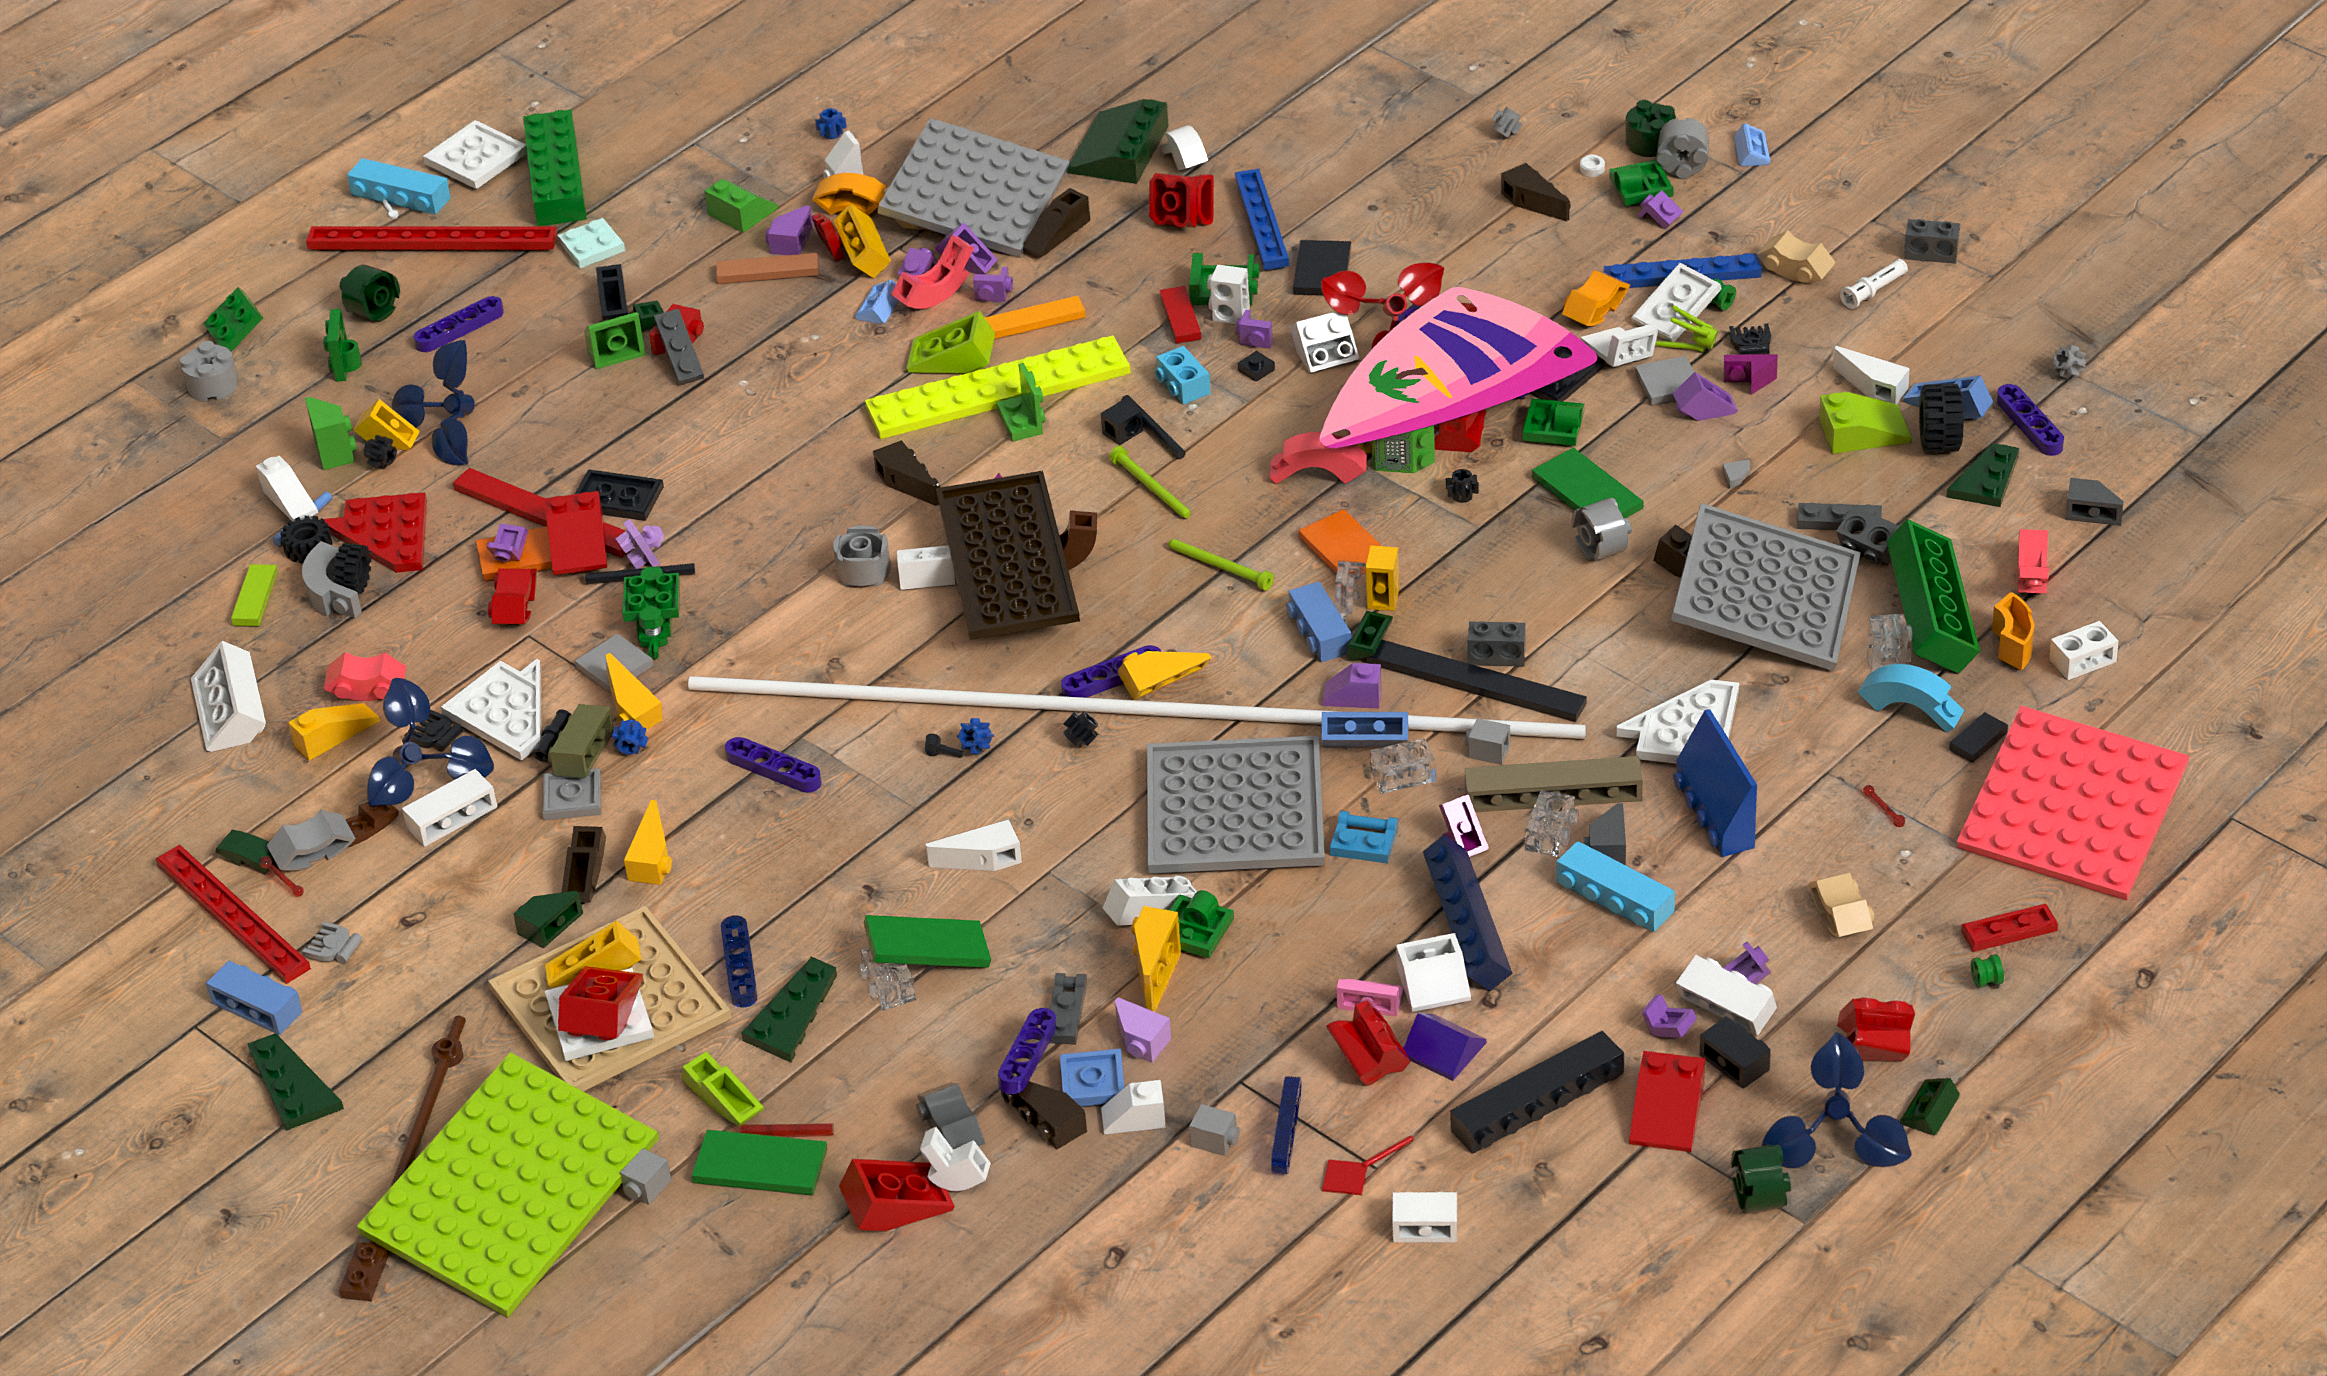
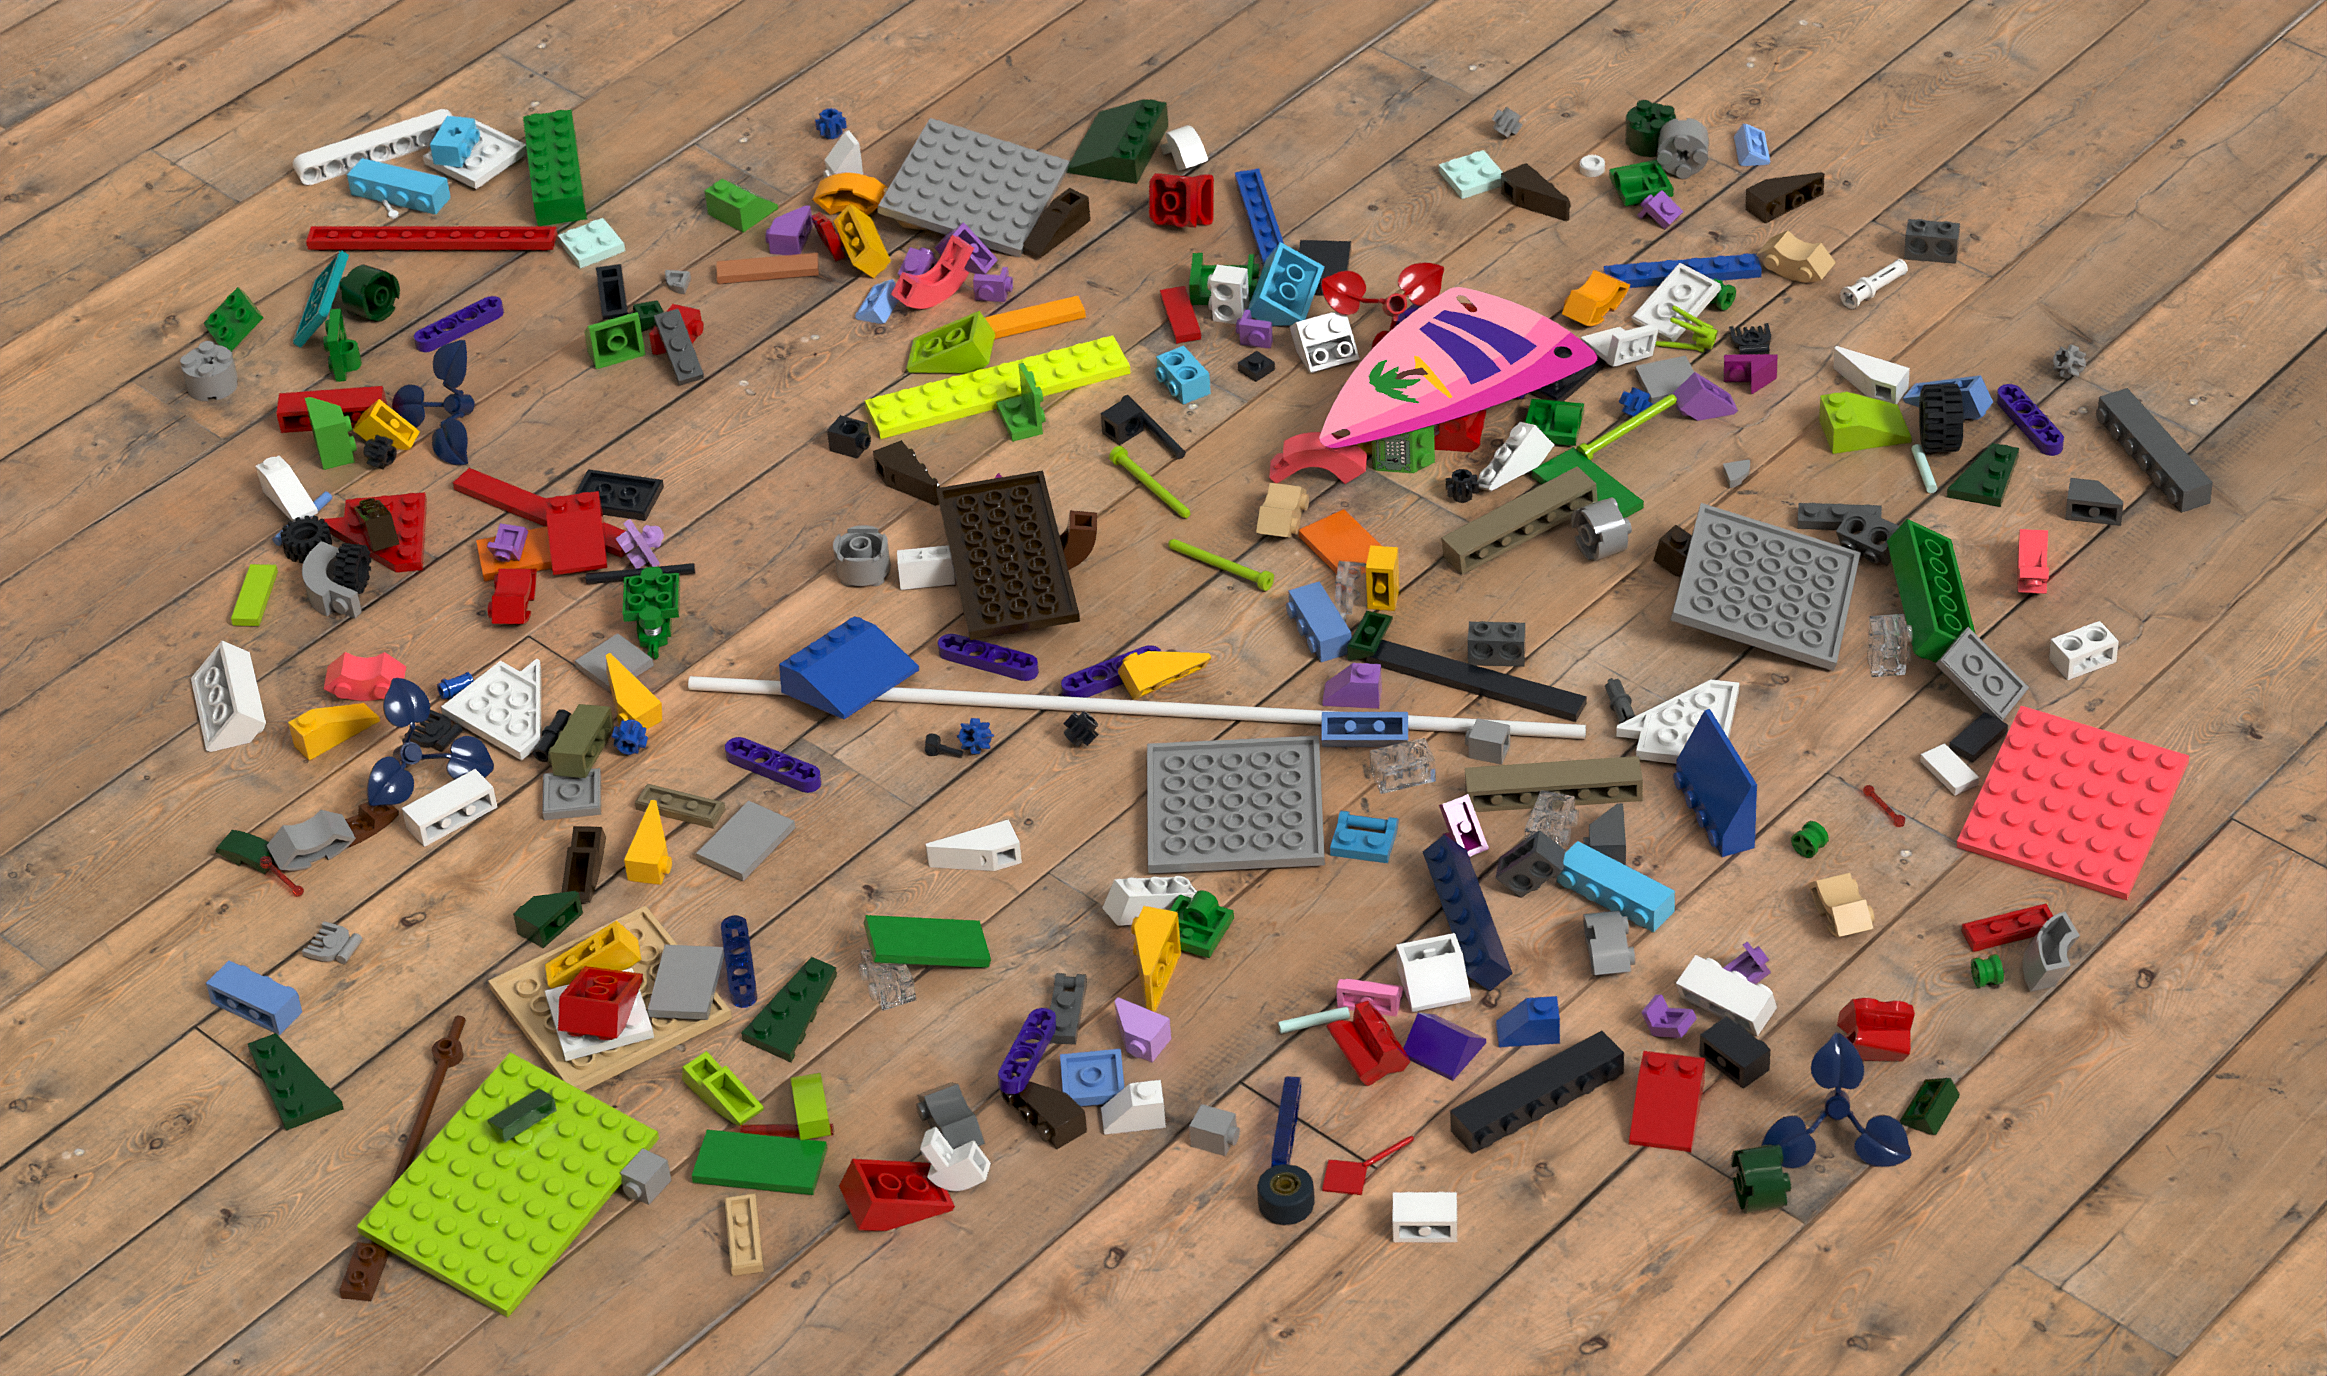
red tile [156,844,311,984] -> none
medium azure arch [1857,664,1964,733] -> none
light orange brick [1992,592,2035,671] -> none
none -> red brick [276,386,387,433]
none -> white beam [293,109,452,185]
none -> teal tile [293,251,349,348]
none -> dark brown slope [353,498,400,552]
none -> medium azure brick [430,116,480,167]
none -> blue pin [437,672,474,700]
none -> dark green slope [487,1088,557,1142]
none -> dark tan tile [635,784,726,829]
none -> light grey tile [648,945,724,1020]
none -> light grey tile [665,270,691,294]
none -> light grey tile [696,801,796,881]
none -> tan tile [724,1194,764,1276]
none -> blue slope [779,616,919,719]
none -> lime slope [791,1073,831,1140]
none -> black brick [827,415,871,459]
none -> dark purple beam [938,634,1039,681]
none -> medium azure slope [1248,242,1324,326]
none -> tan brick [1256,483,1309,538]
none -> black wheel [1257,1164,1315,1225]
none -> light aqua piece [1278,1006,1350,1034]
none -> light aqua plate [1439,150,1503,199]
none -> dark tan brick [1441,466,1598,575]
none -> white slope [1477,422,1554,491]
none -> dark grey brick [1496,830,1565,898]
none -> blue slope [1496,996,1560,1047]
none -> lime bar [1576,395,1677,460]
none -> light grey brick [1583,911,1635,975]
none -> dark grey axle [1605,678,1636,724]
none -> blue gear [1619,387,1653,417]
none -> dark brown slope [1745,172,1825,224]
none -> green wheel [1791,821,1829,858]
none -> light aqua piece [1911,444,1937,493]
none -> white tile [1920,743,1979,795]
none -> light grey tile [1936,627,2029,721]
none -> light grey brick [2023,912,2080,992]
none -> dark grey brick [2096,388,2213,513]

